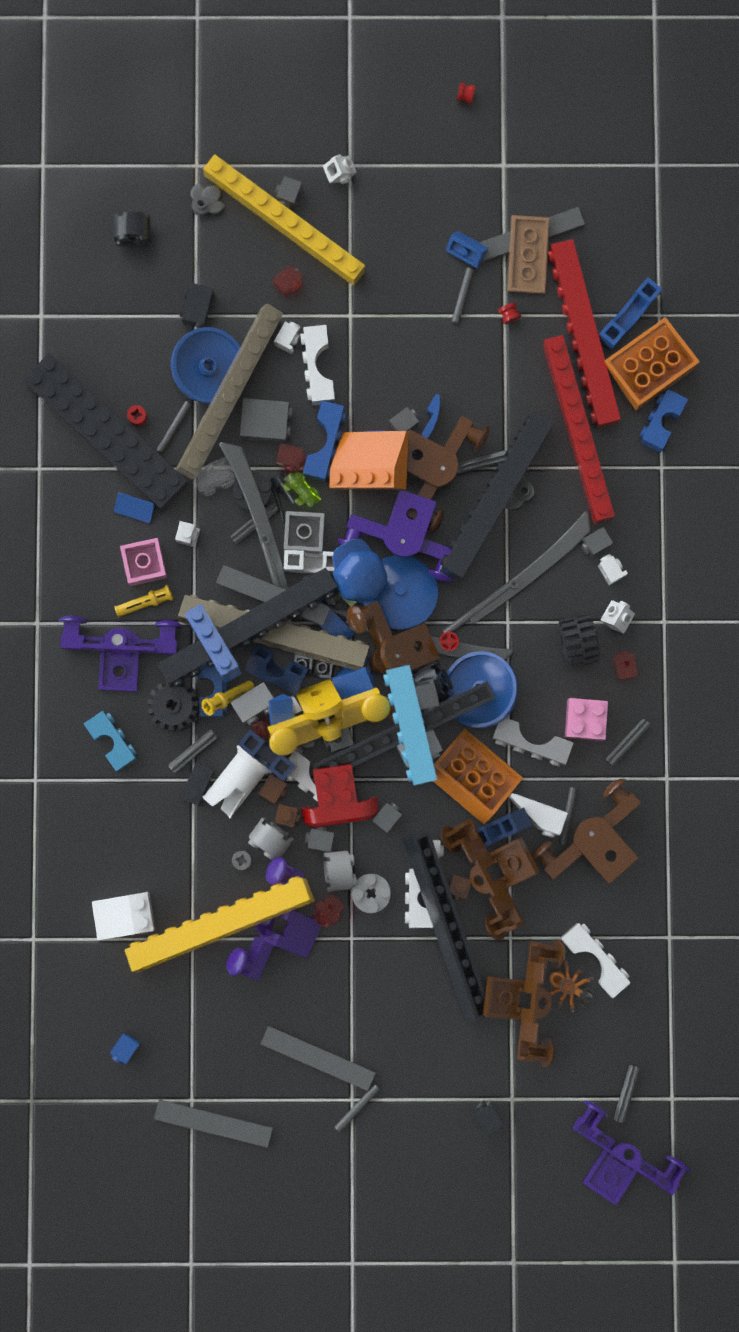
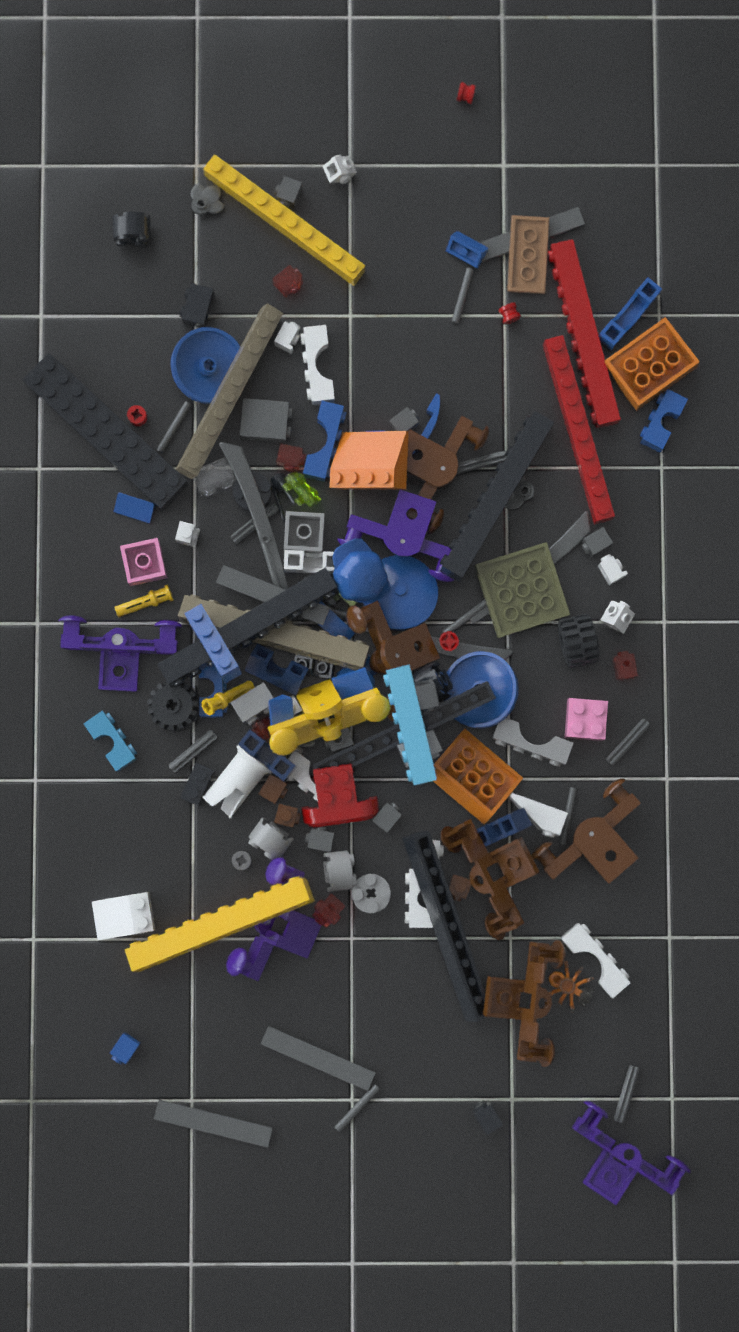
none -> olive plate [474,542,570,638]

